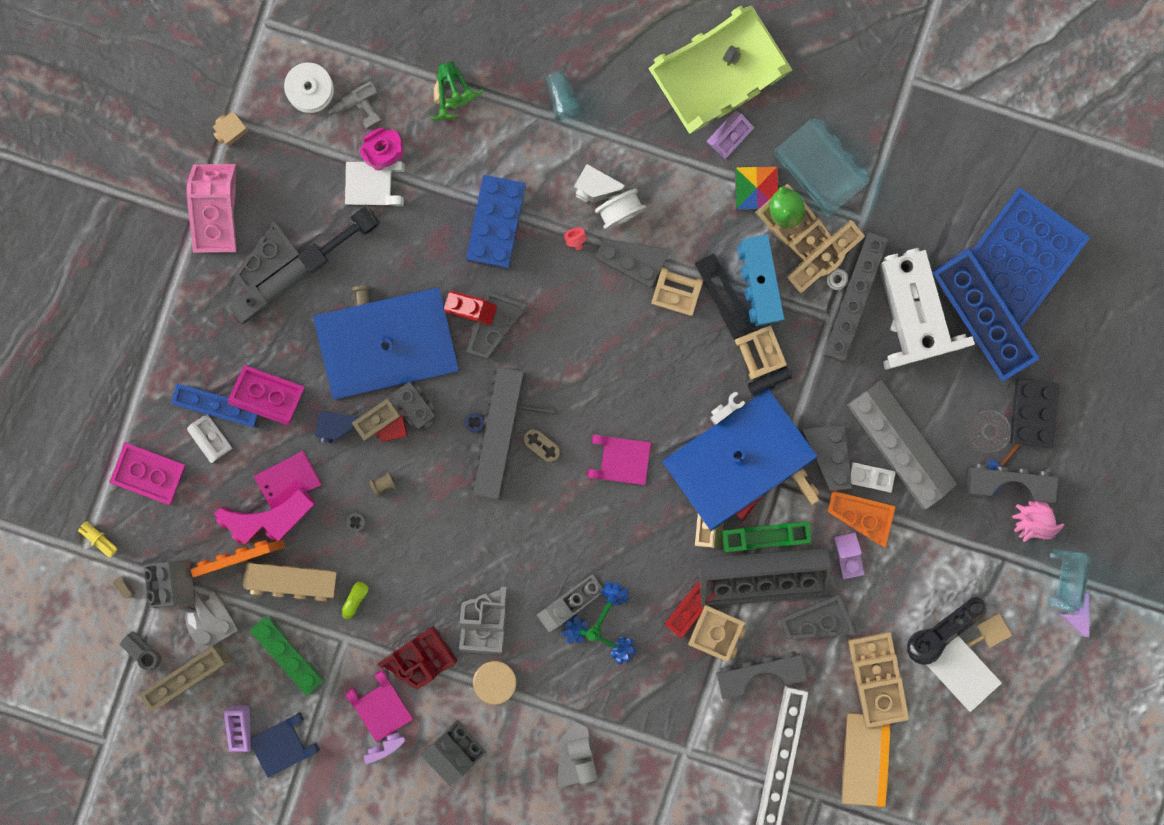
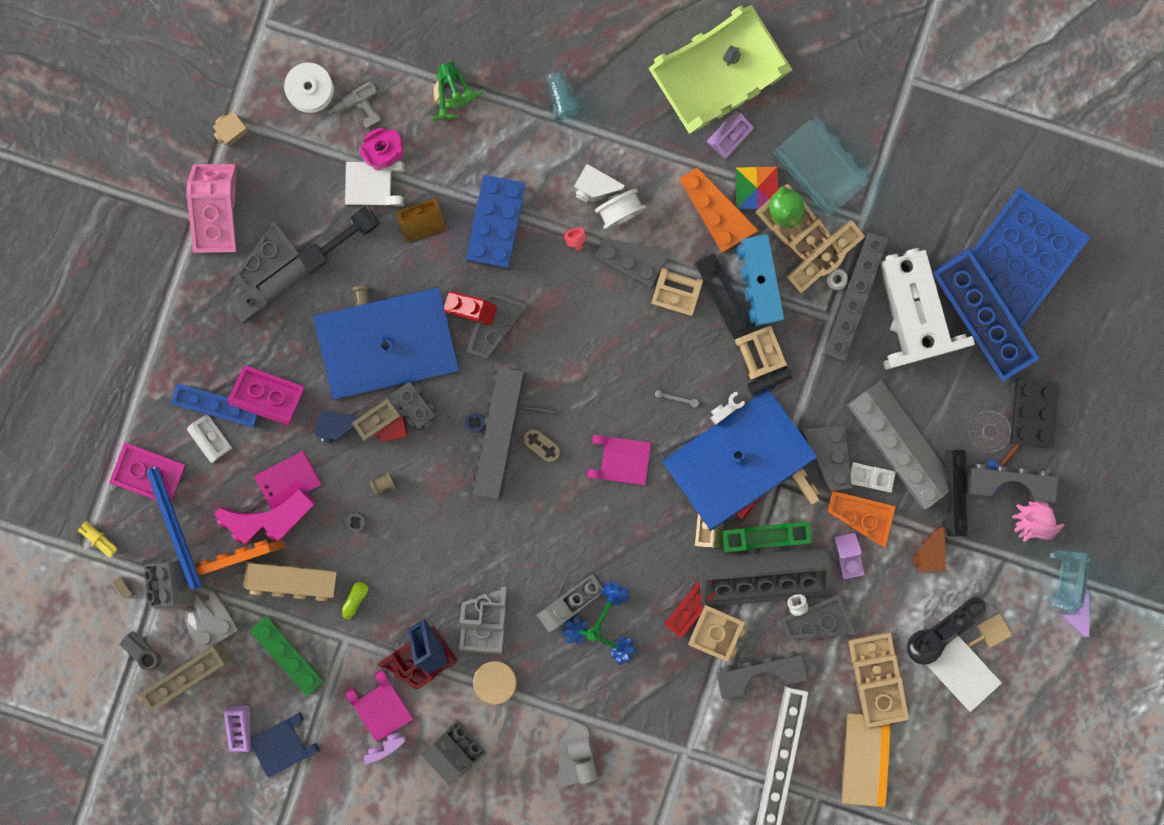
none -> blue axle [147,467,202,590]
none -> pearl gold panel [396,198,447,243]
none -> dark blue slope [407,619,447,674]
none -> light grey hinge [655,390,699,407]
none -> orange wing [679,167,760,253]
none -> white bush [787,594,808,616]
none -> dark orange slope [913,527,946,572]
none -> black container [945,450,968,537]

